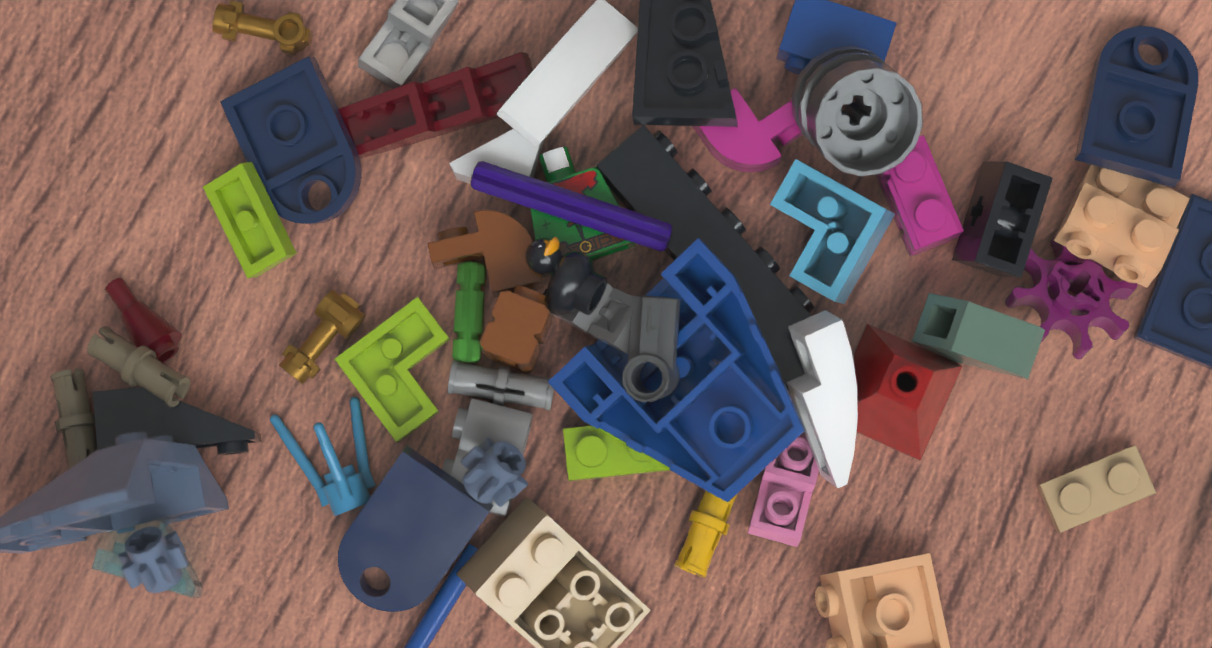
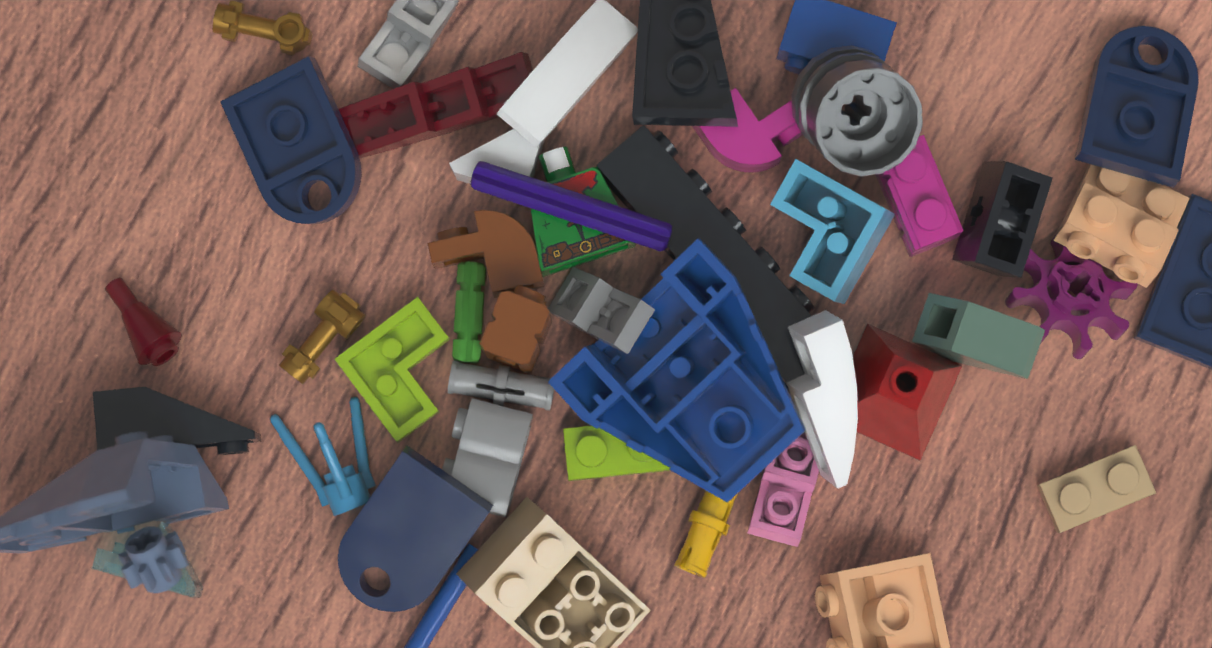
dark tan pin [50,369,97,469] -> none
dark tan pin [87,326,190,407] -> none
lime plate [203,162,297,279] -> none
sand blue gear [461,438,528,507] -> none
black animal [525,237,607,316] -> none
dark grey piece [622,295,680,402] -> none

